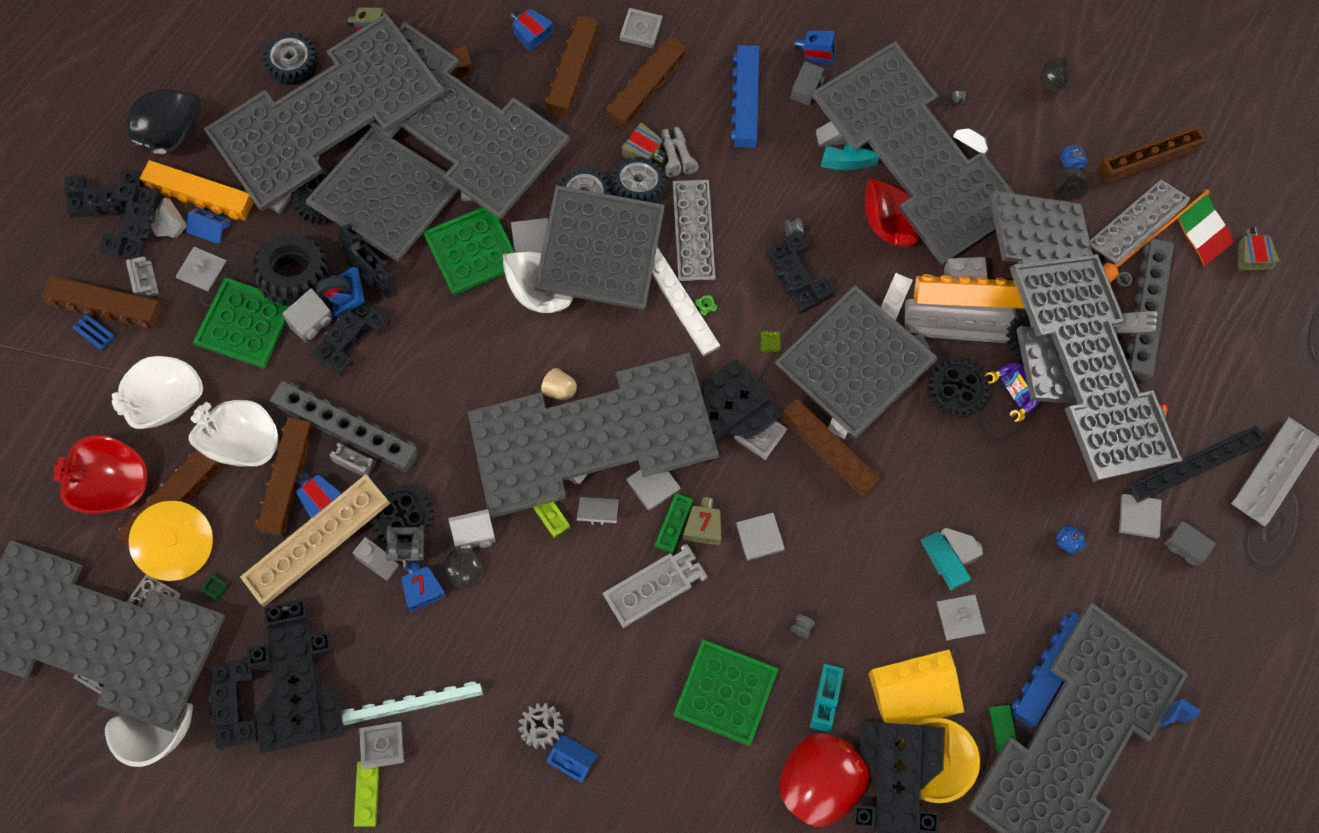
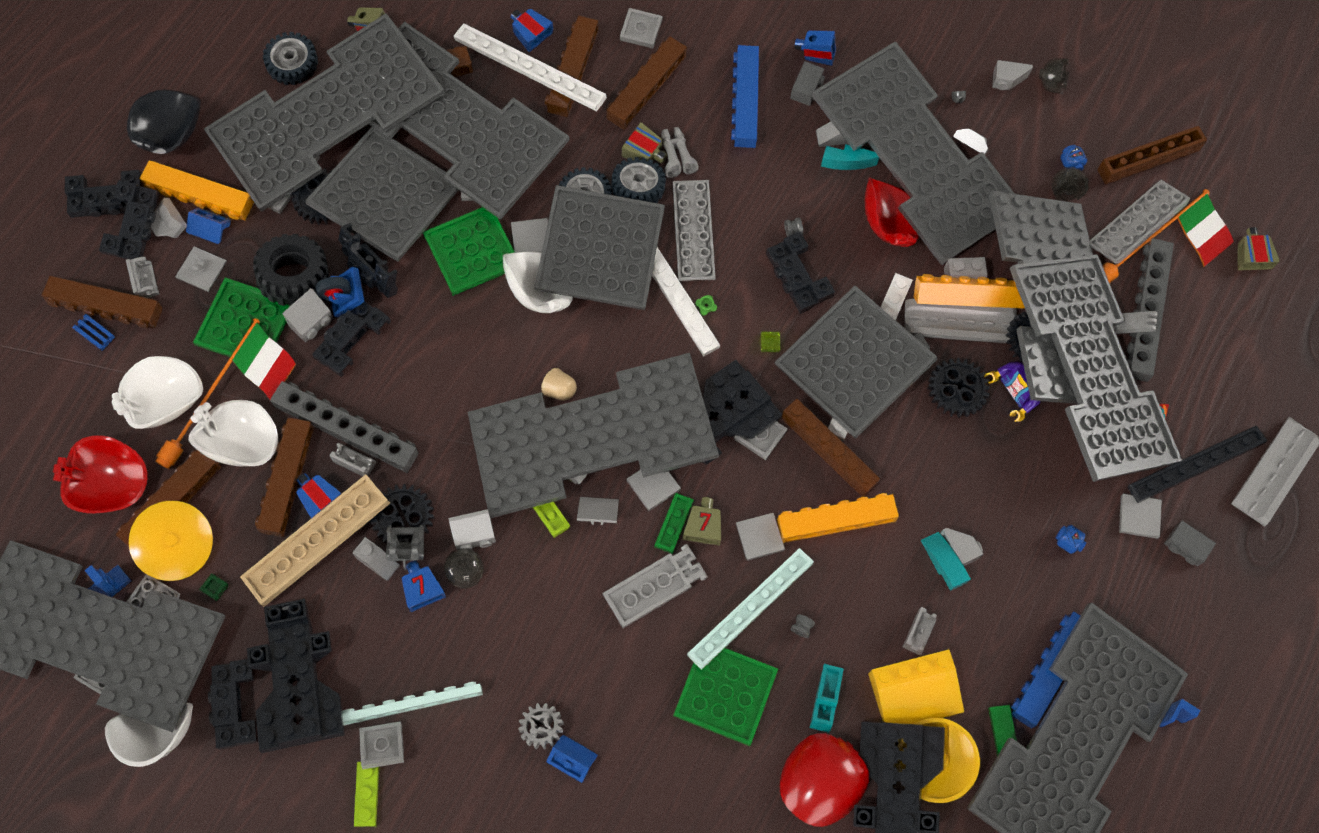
light grey piece [936,595,985,641] -> none
dark grey hinge [1116,272,1132,288] -> none
none -> blue bracket [85,565,132,597]
none -> flag [155,318,296,469]
none -> white plate [454,23,607,111]
none -> light aqua plate [687,548,814,670]
none -> light orange brick [777,493,899,543]
none -> light grey hinge [903,607,937,656]
none -> light grey slope [992,60,1033,90]

